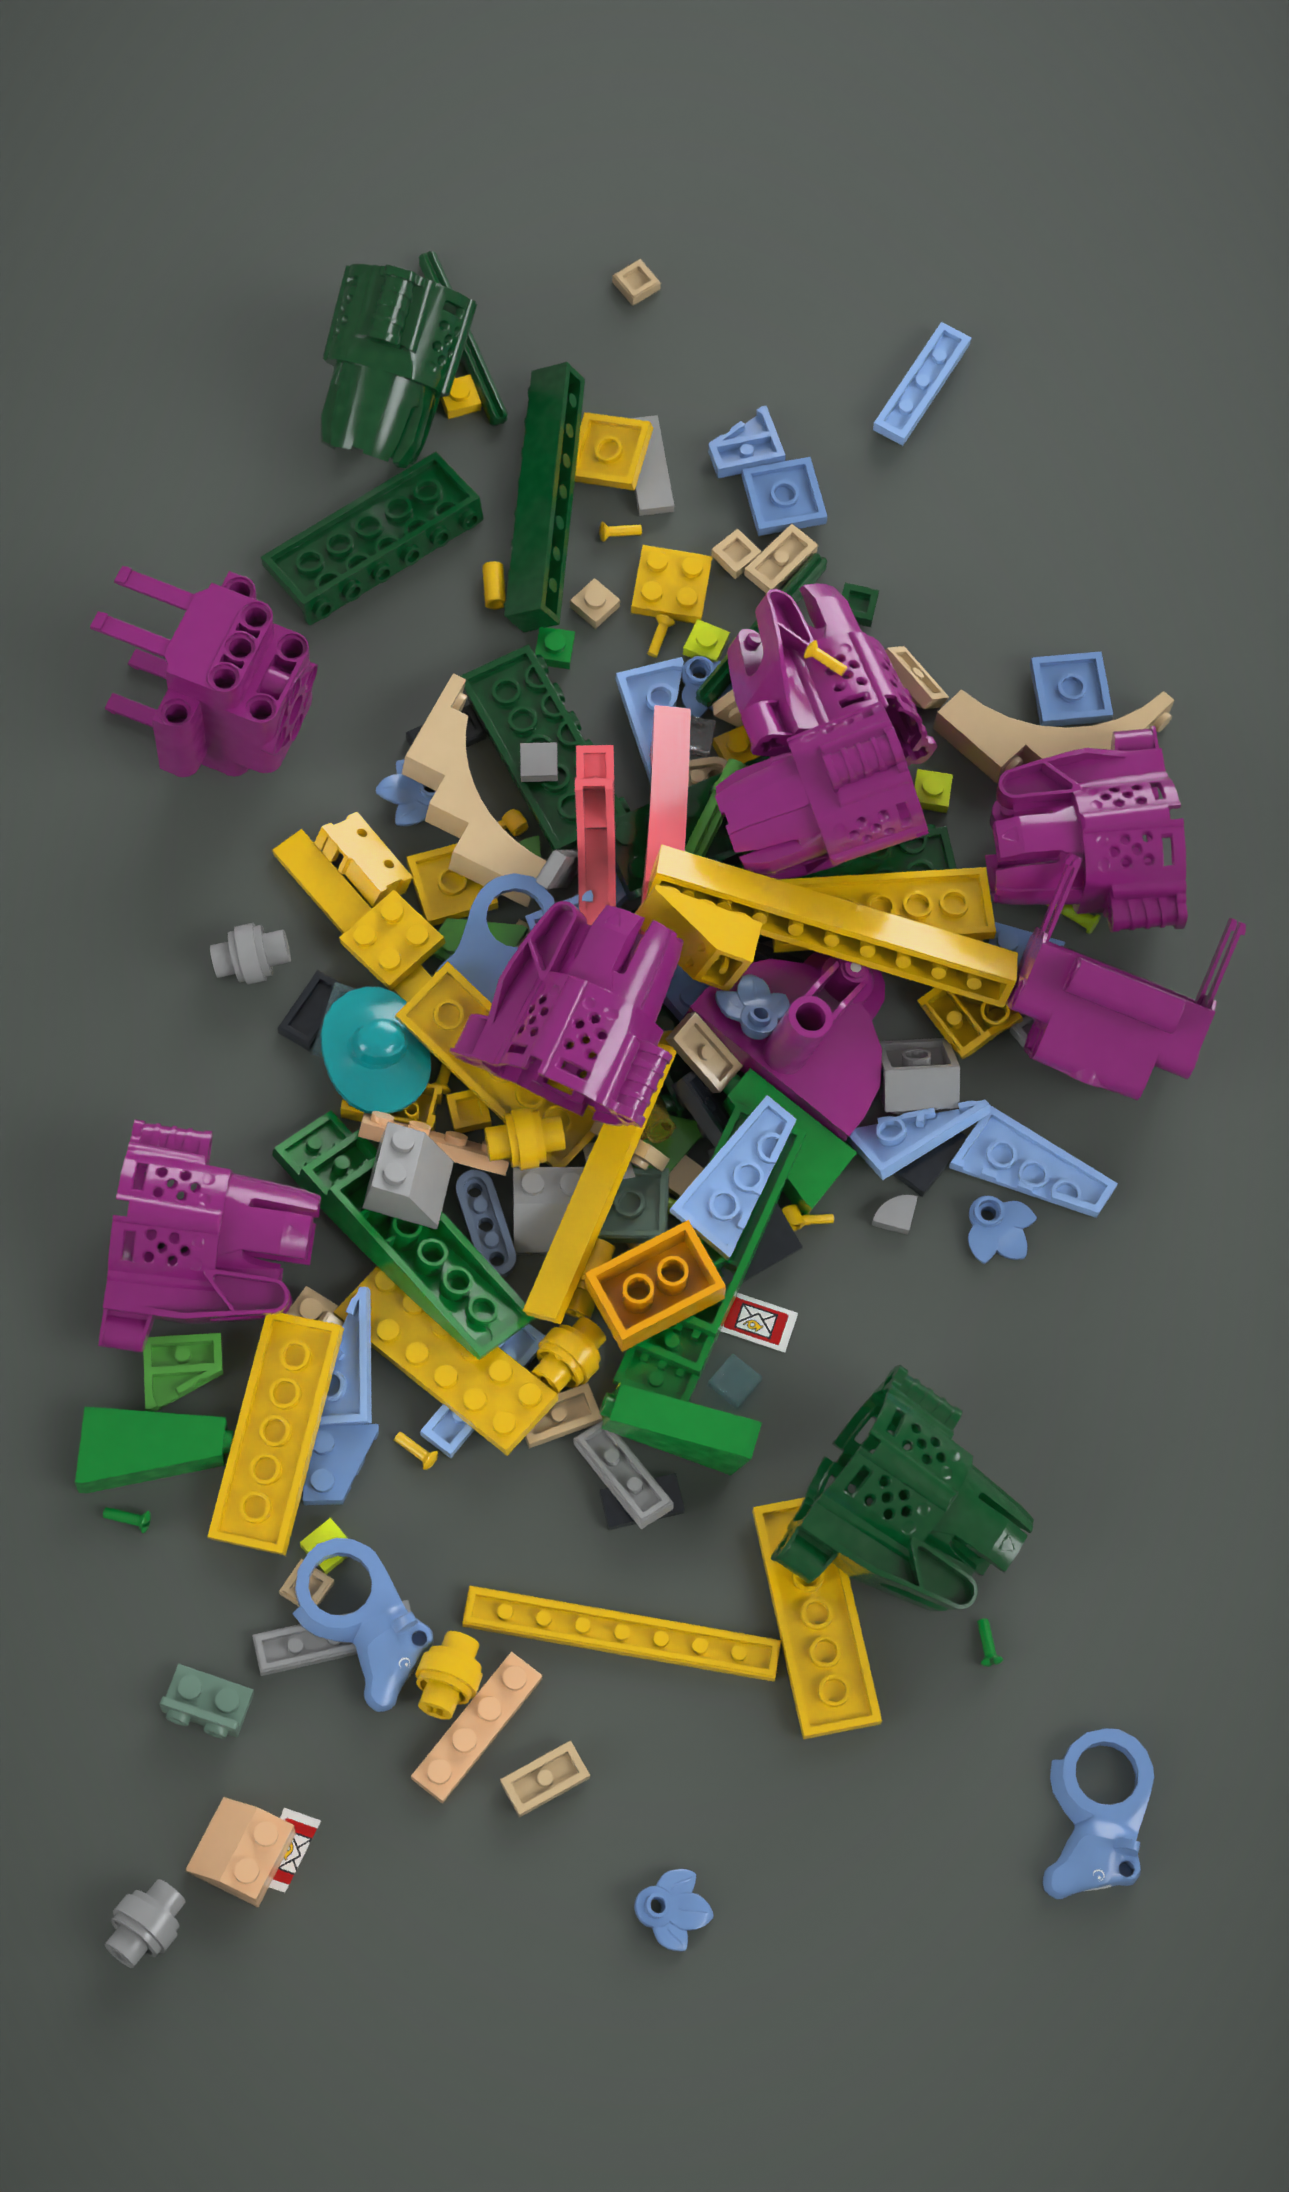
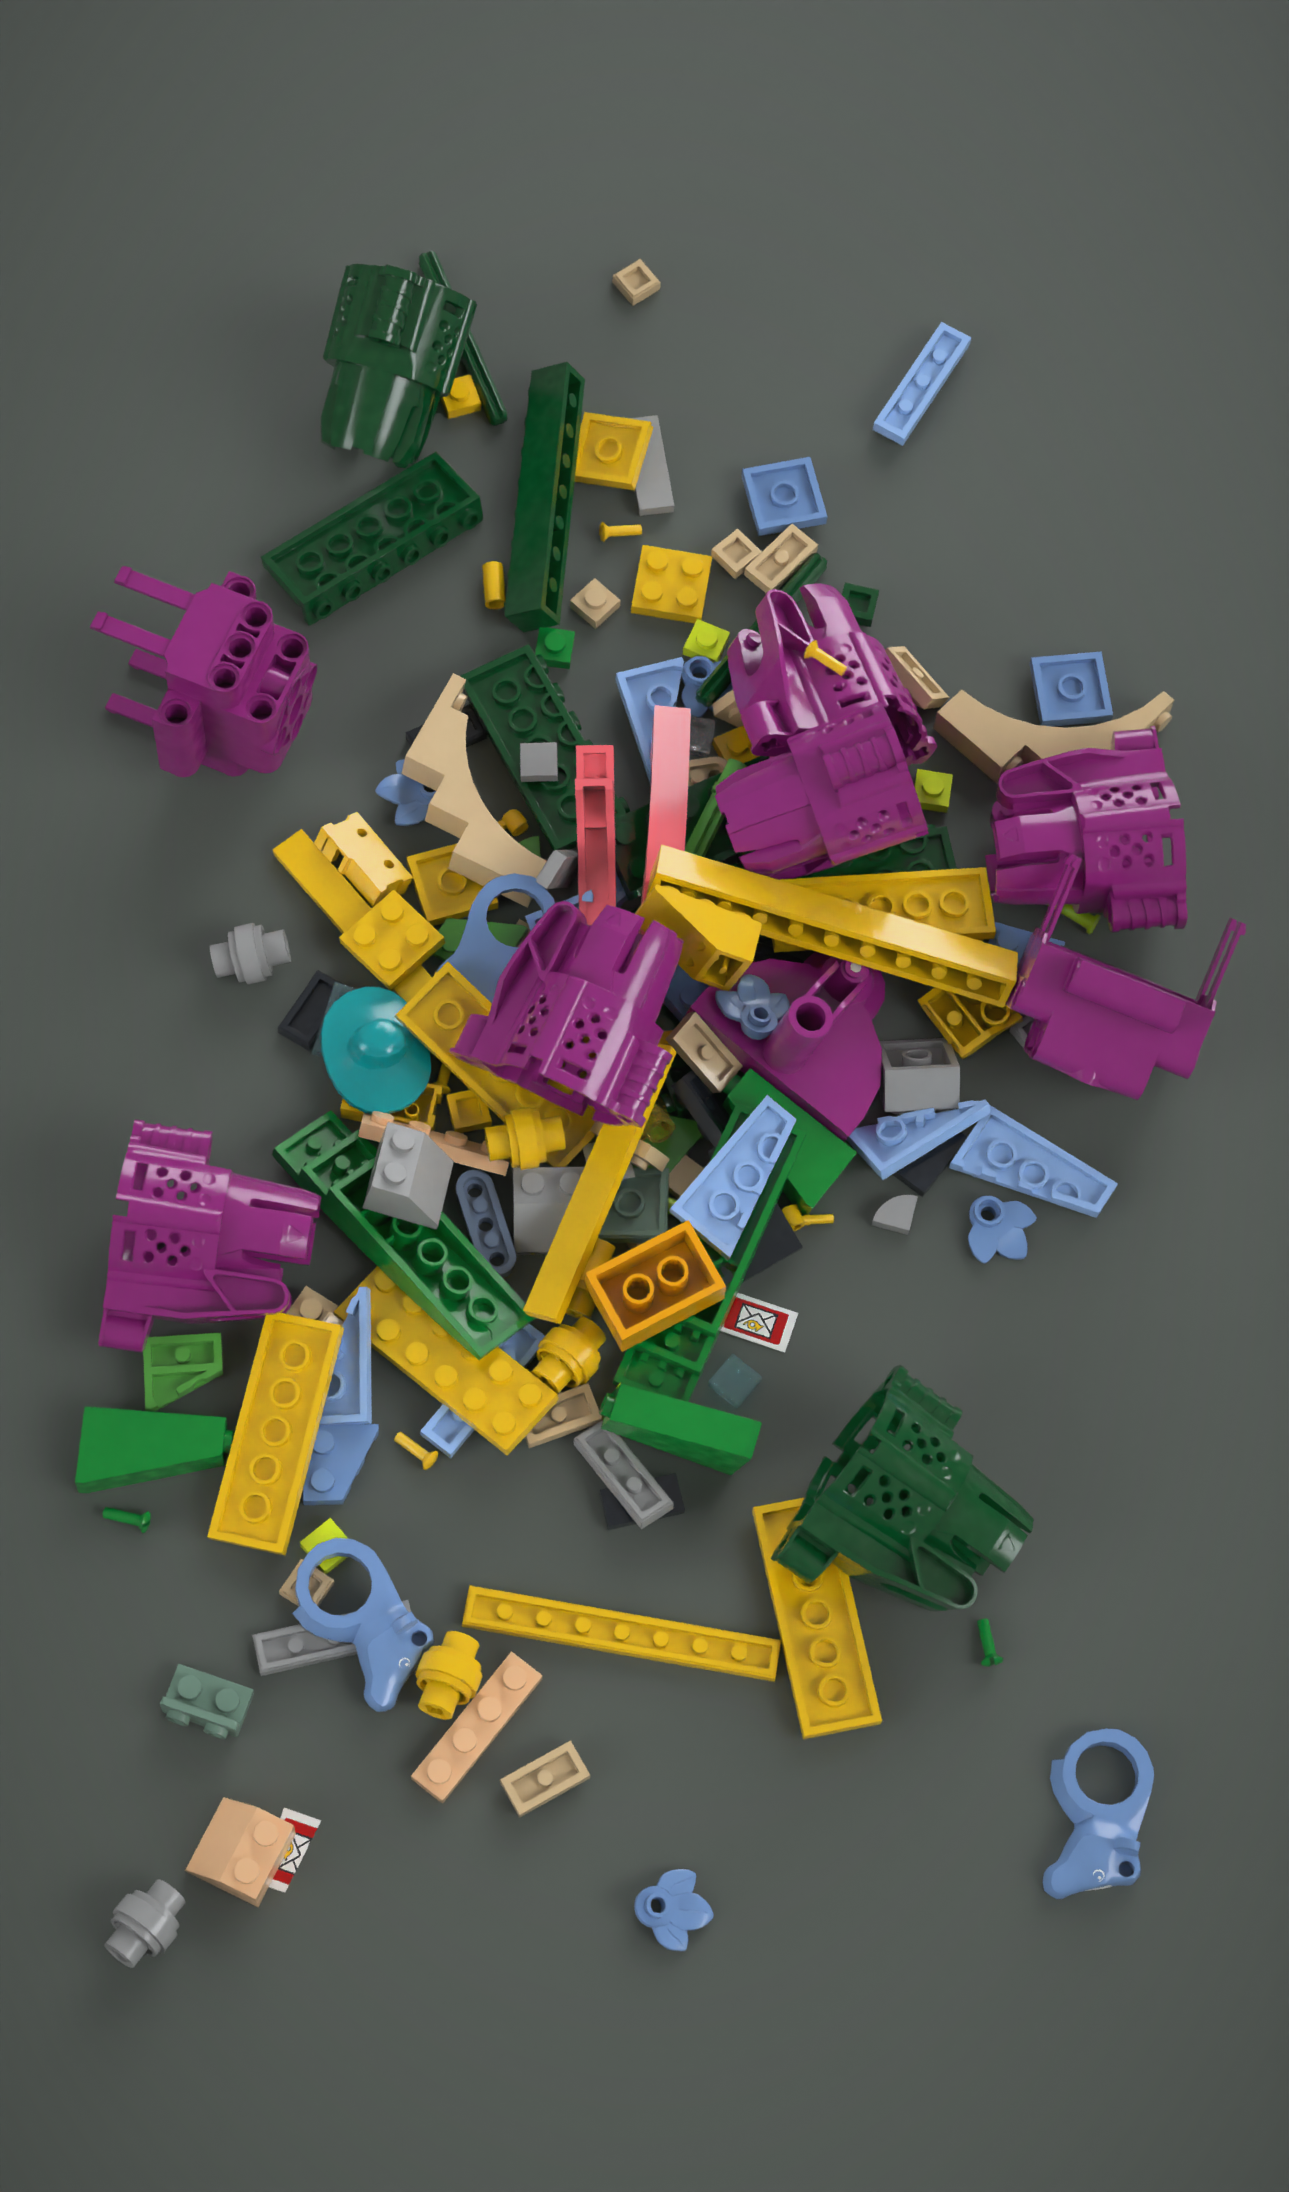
yellow piece [647,615,675,658] -> none
medium blue wing [708,406,786,479] -> none

